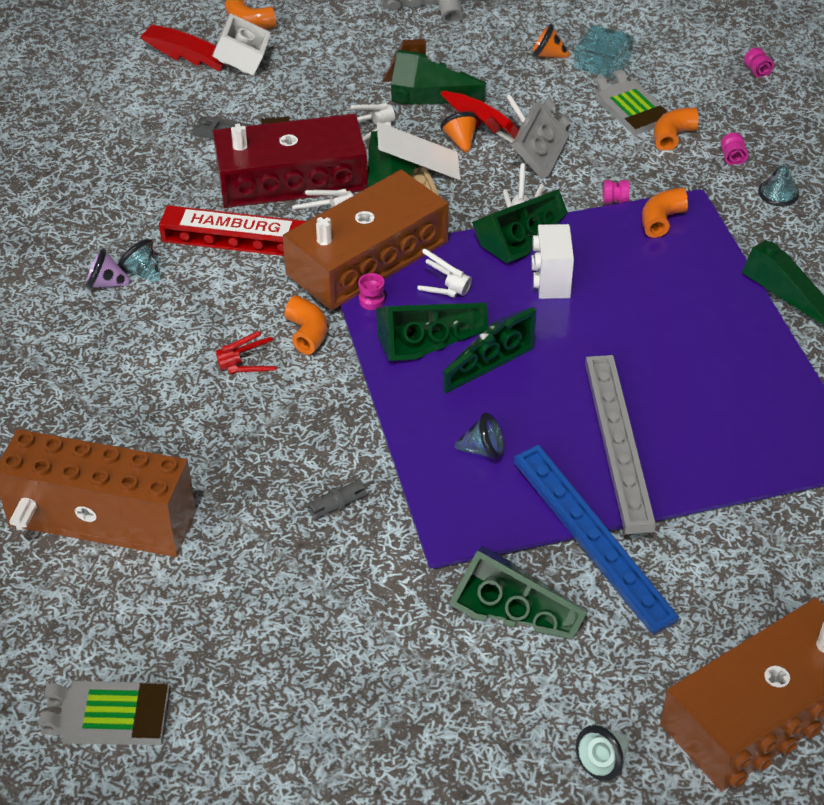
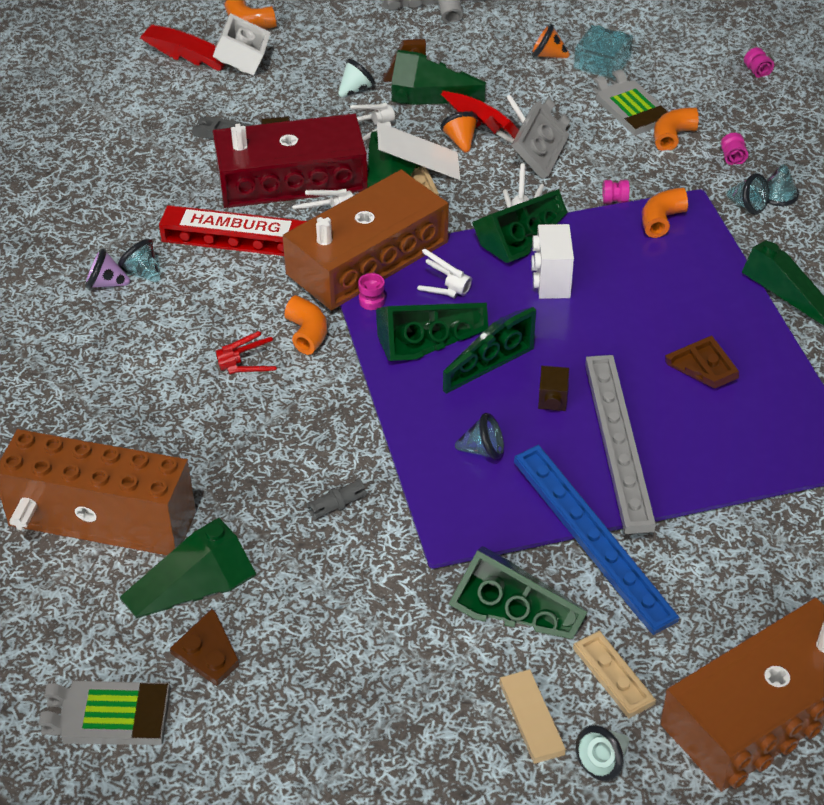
none -> dark green wedge [120,518,256,619]
none -> reddish brown wing [170,609,239,687]
none -> light aqua hat [338,59,376,97]
none -> tan tile [499,669,566,764]
none -> dark brown brick [538,366,569,411]
none -> tan tile [573,630,656,719]
none -> reddish brown wing [665,335,739,389]
none -> clear light blue hat [726,173,769,215]

